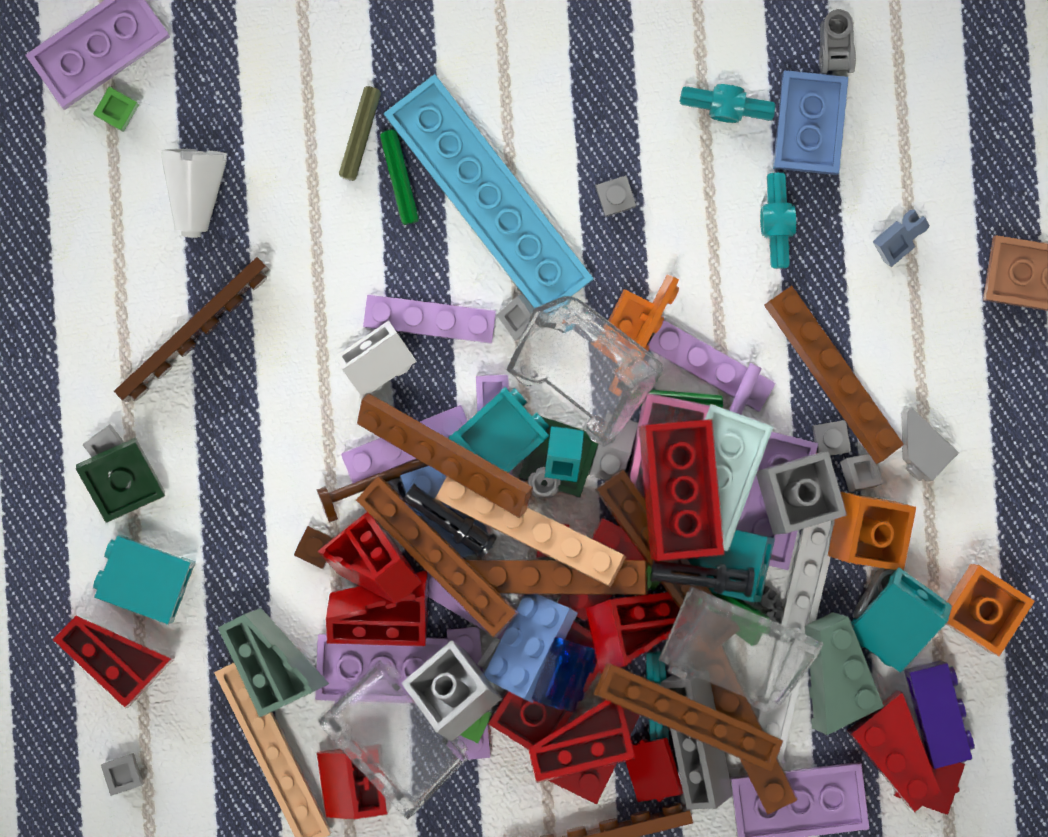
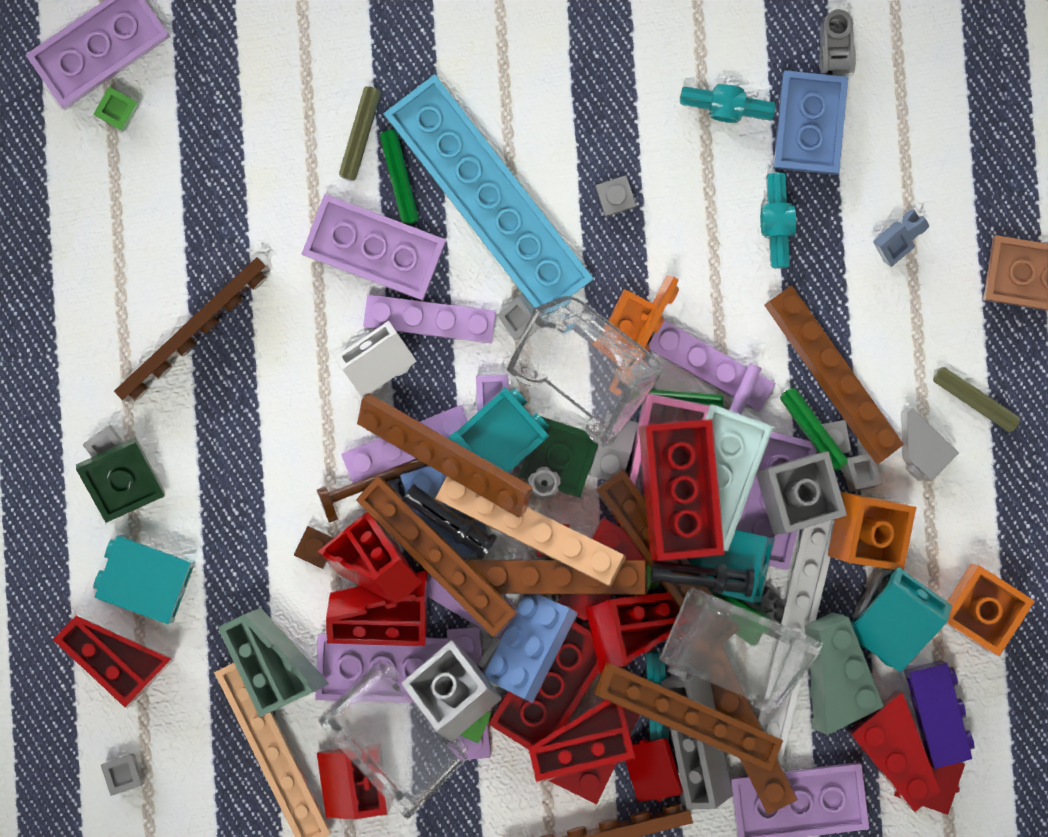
white cone [161,149,227,238] -> none
clear blue plate [531,636,596,713] -> none
teal brick [544,426,584,482] -> none
none -> lavender plate [301,194,446,301]
none -> green axle [780,388,848,472]
none -> olive axle [933,367,1021,432]

